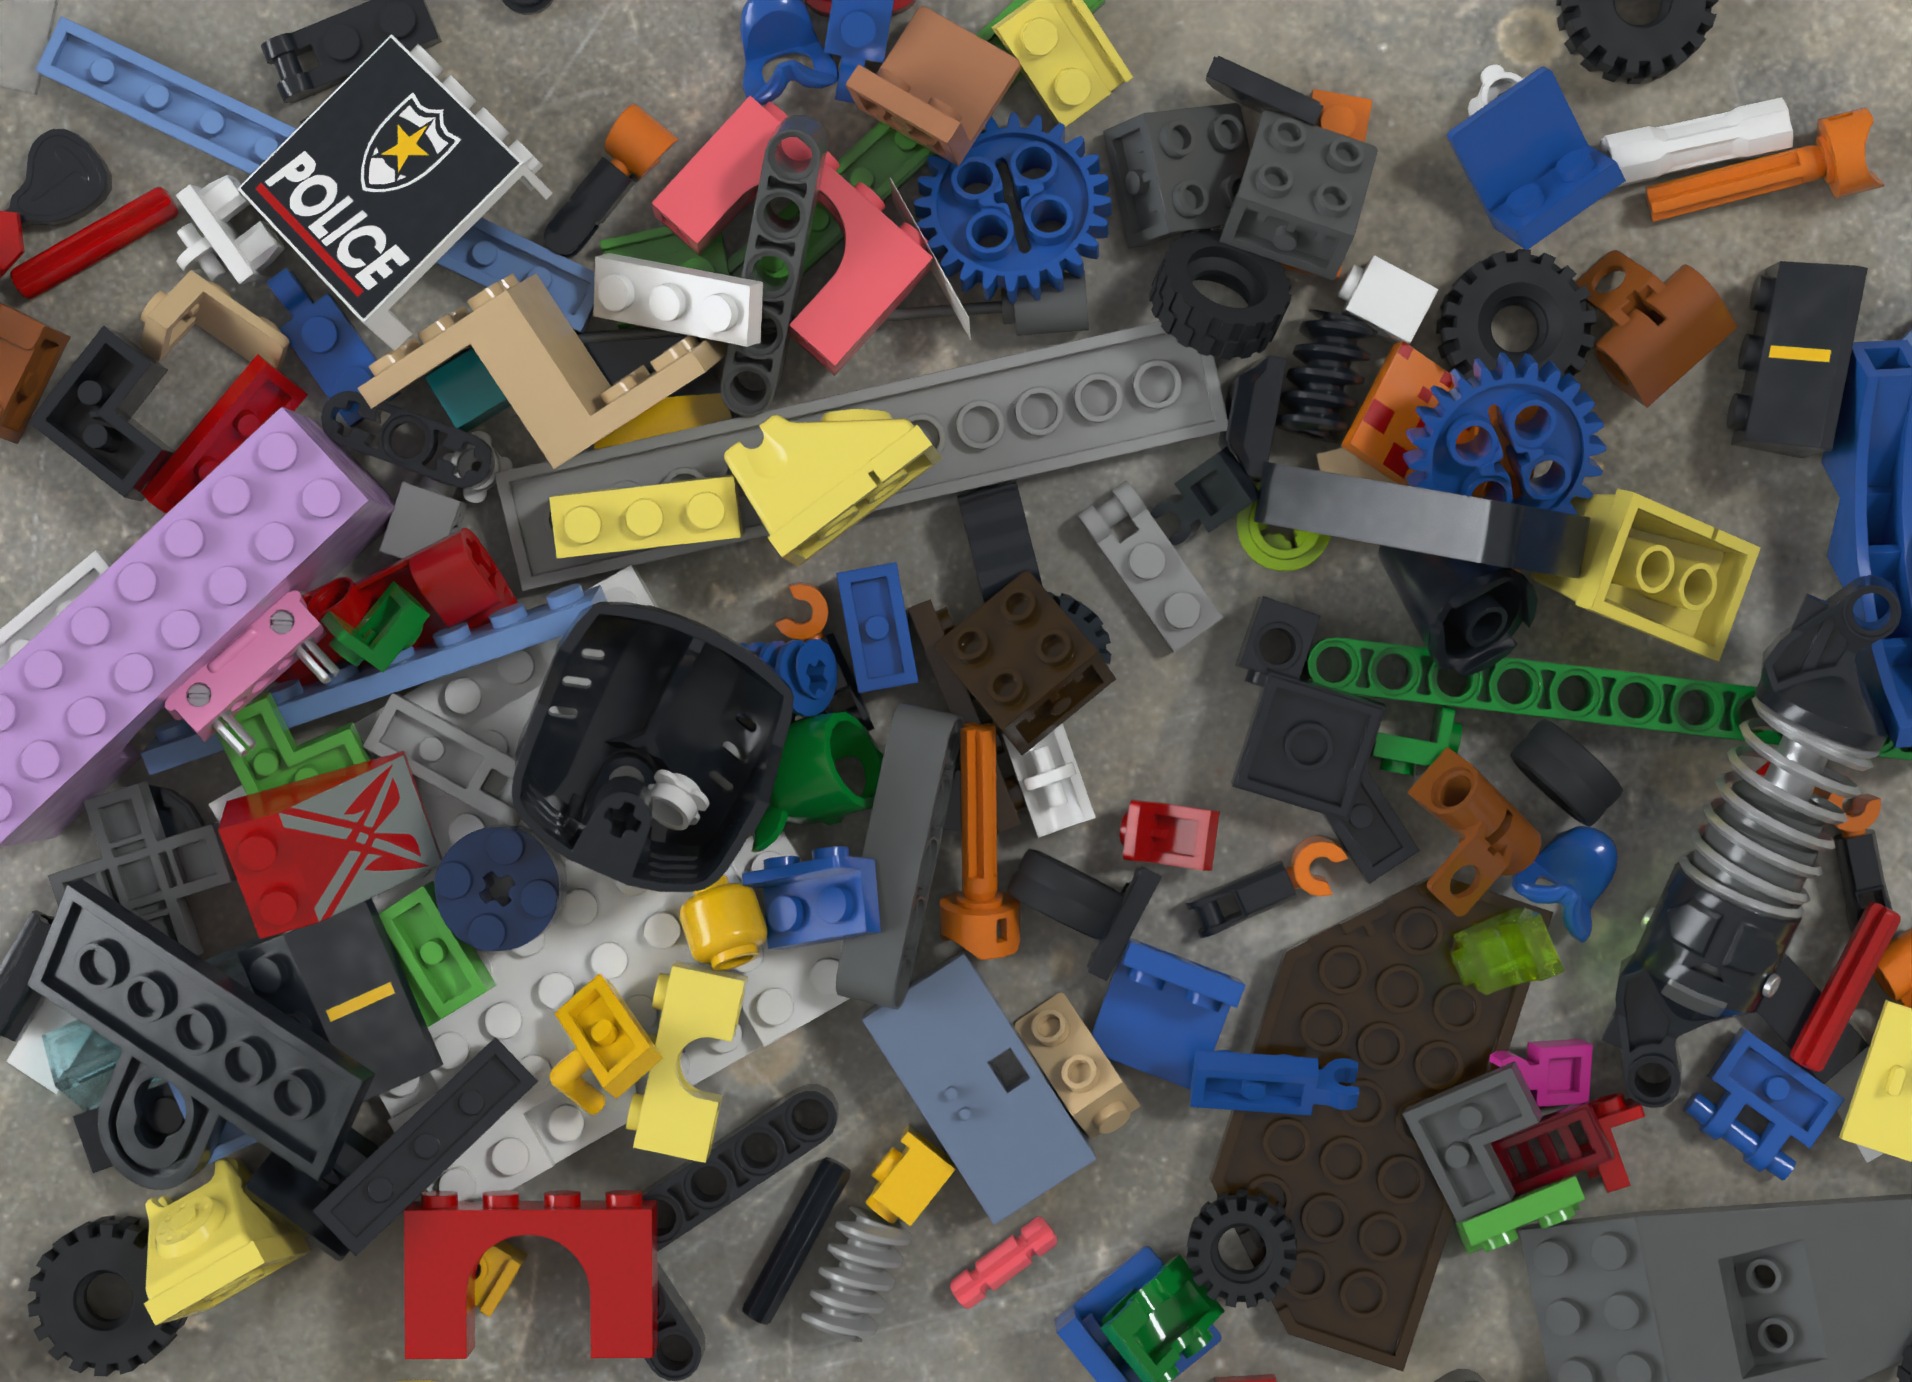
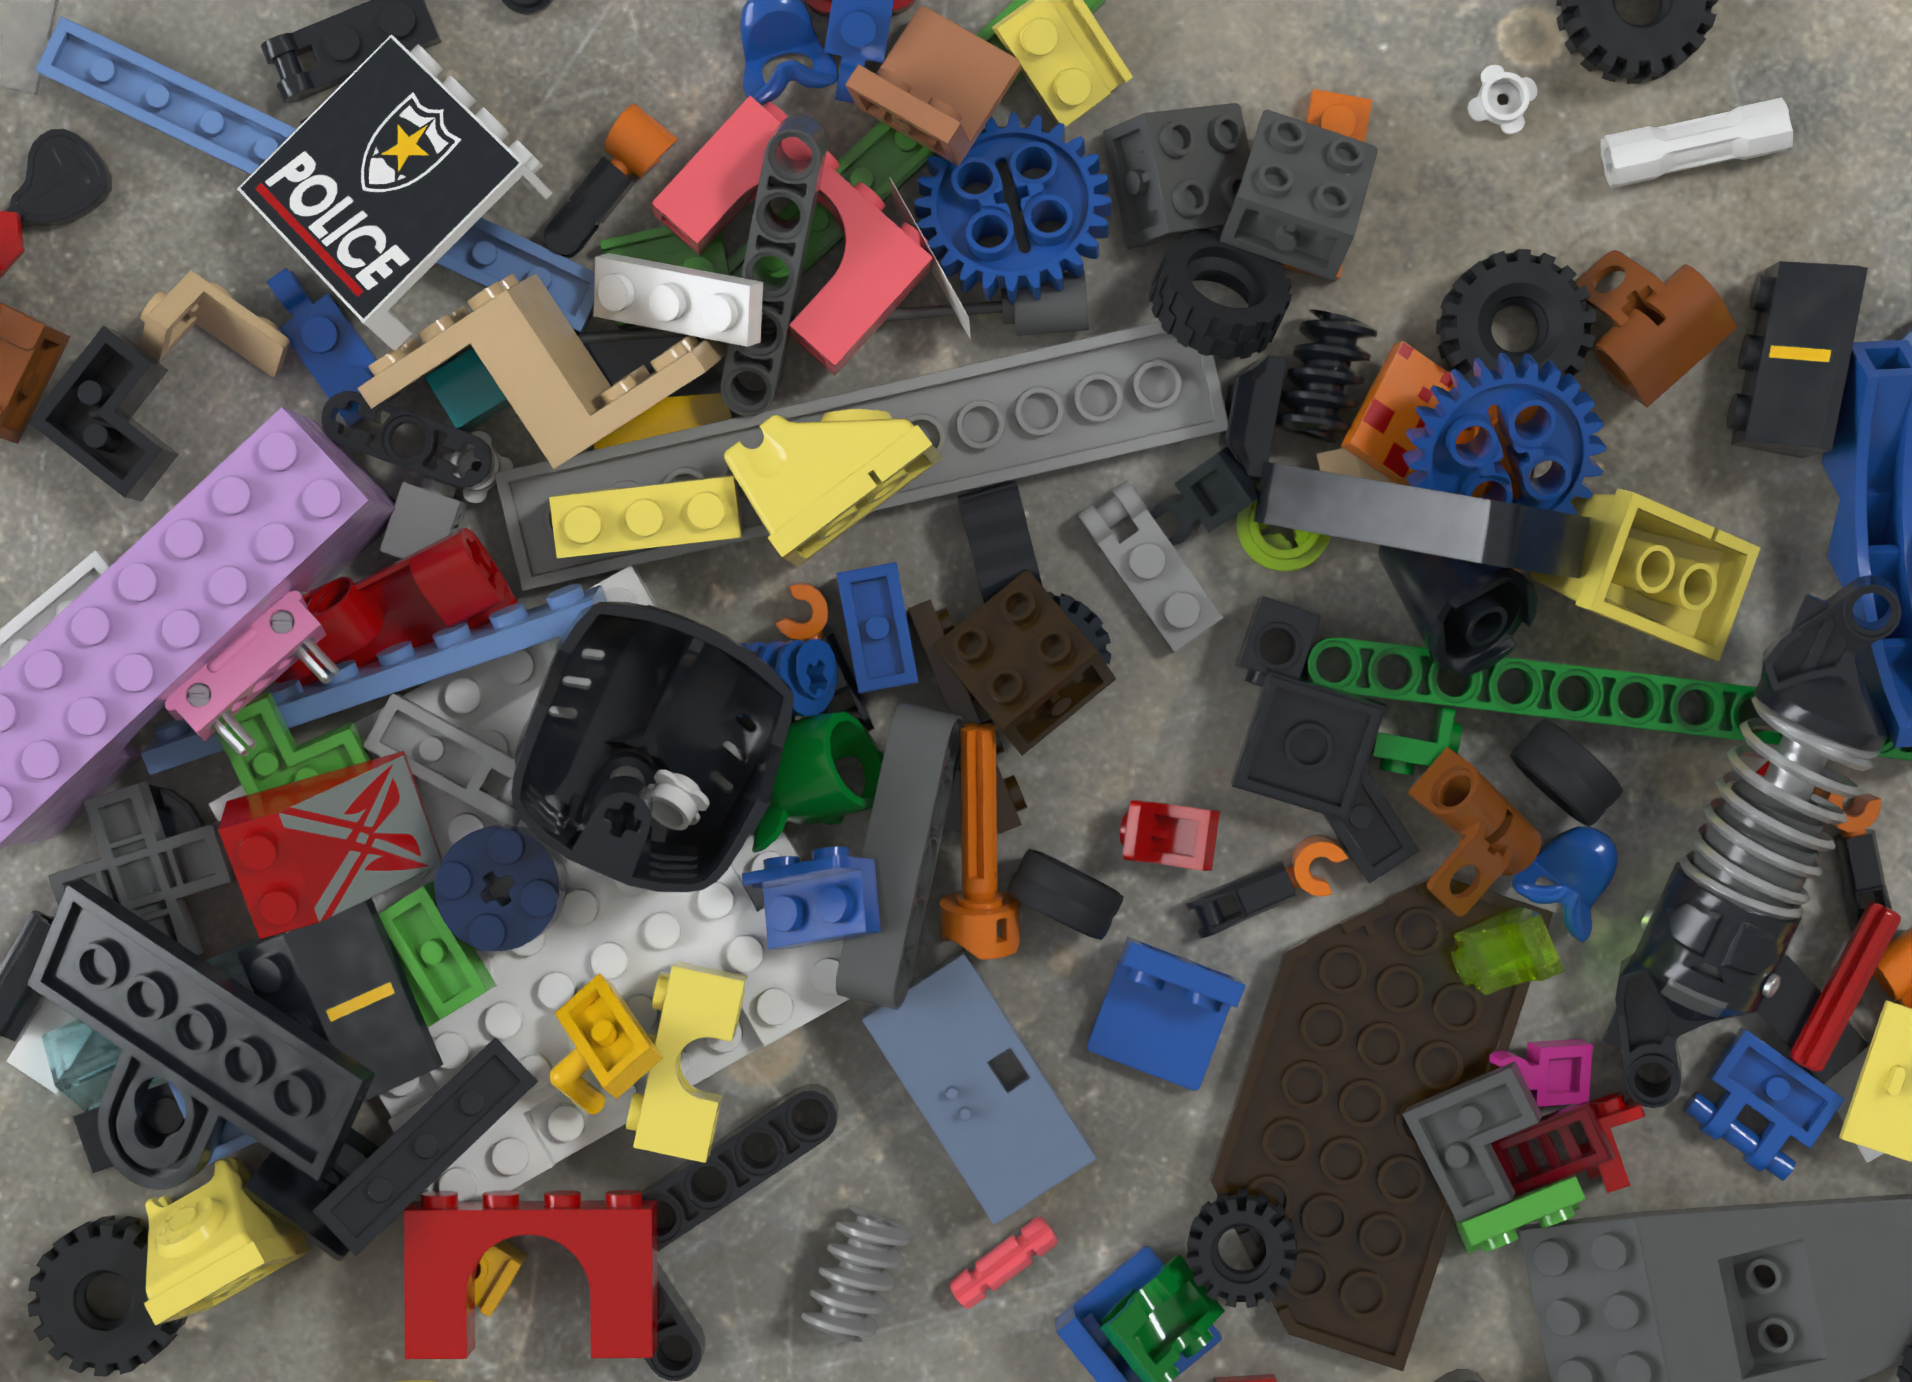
red axle [10,187,178,299] -> none
red plate [141,354,308,514] -> none
white hips [176,175,286,288] -> none
green bracket [321,581,430,673] -> none
yellow head [679,875,767,971] -> none
black axle [742,1157,851,1325] -> none
yellow brick [865,1124,956,1226] -> none
white hips [1002,723,1096,838] -> none
tan bracket [1015,993,1141,1139] -> none
black tile [1087,866,1162,981] -> none
blue plate [1190,1050,1359,1115] -> none
black tile [1205,56,1324,126] -> none
white brick [1337,255,1439,345] -> none
blue bracket [1447,66,1626,251] -> none
orange piece [1645,107,1885,222] -> none

